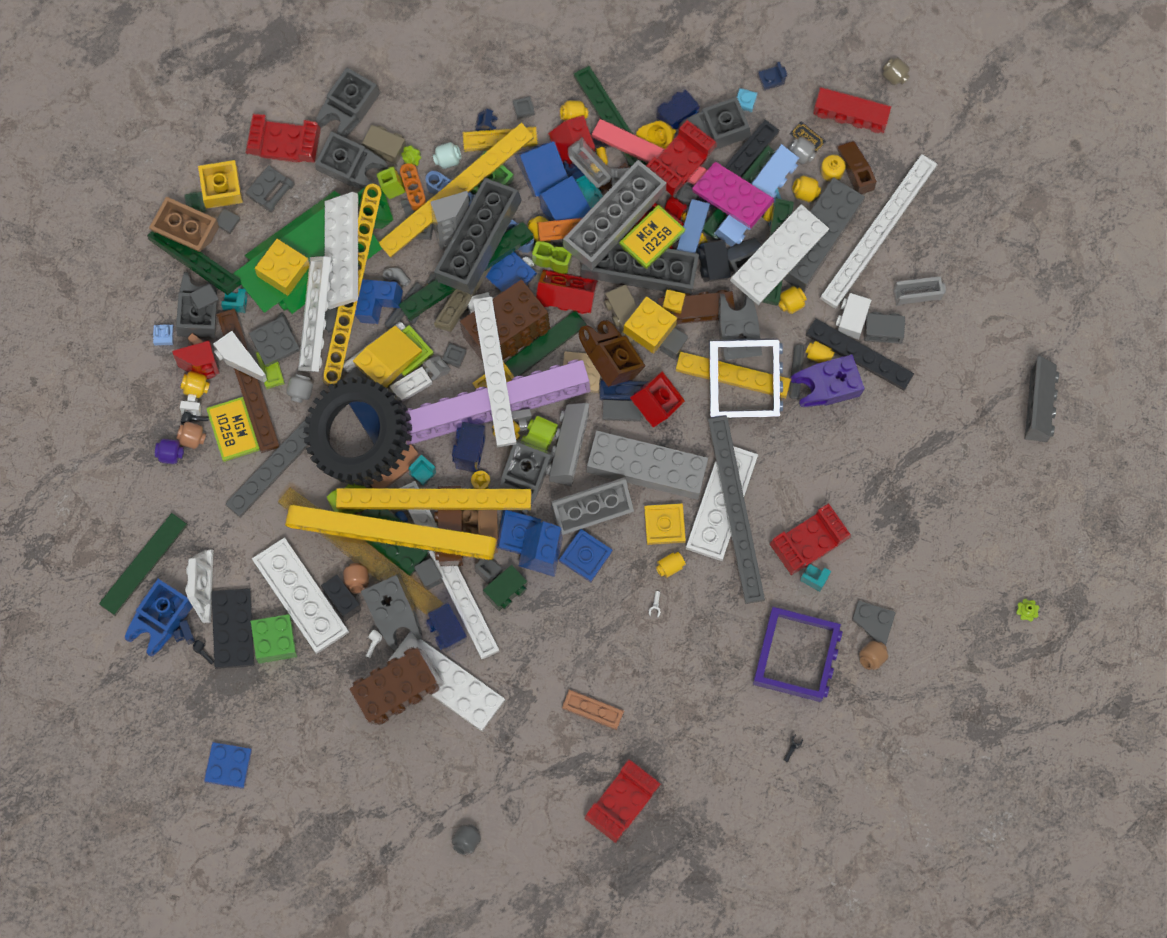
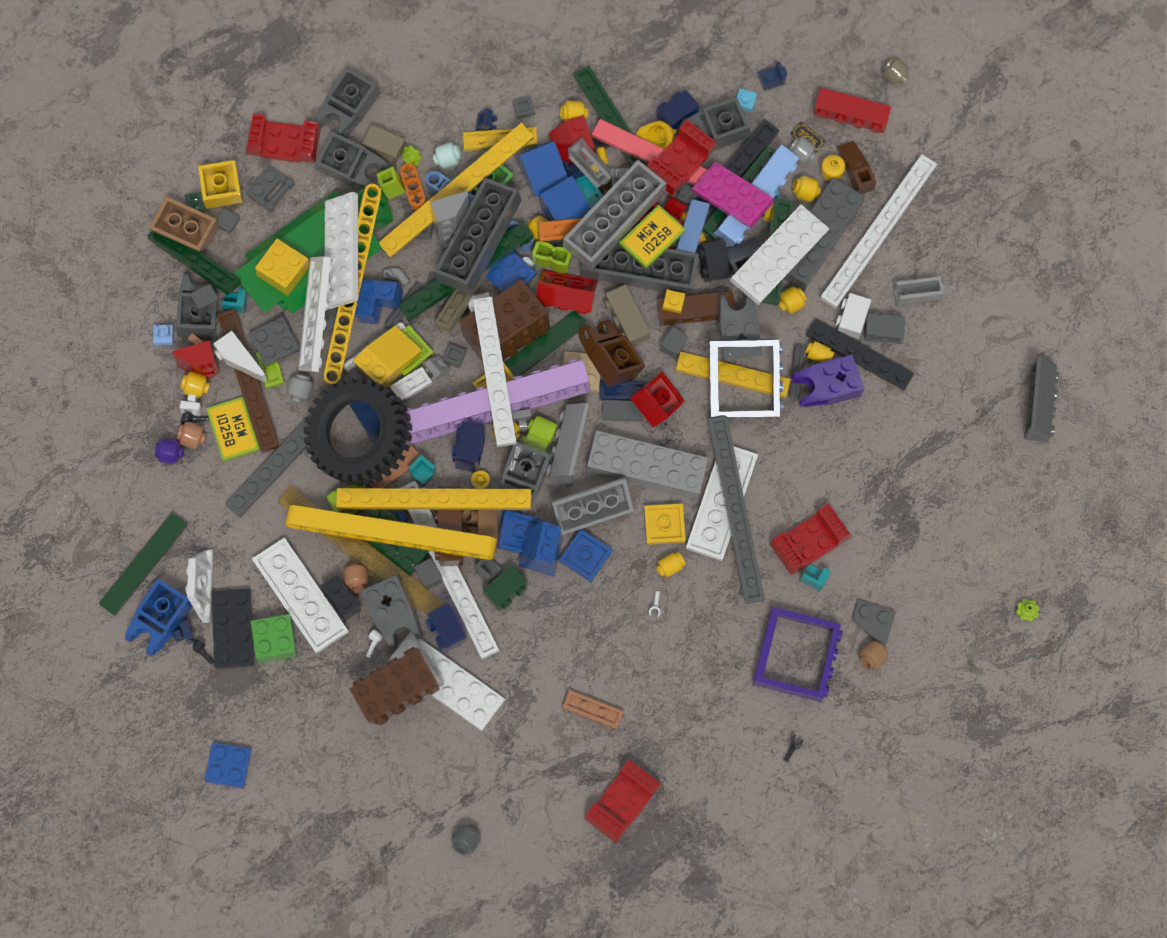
yellow brick [623,296,677,354] -> none

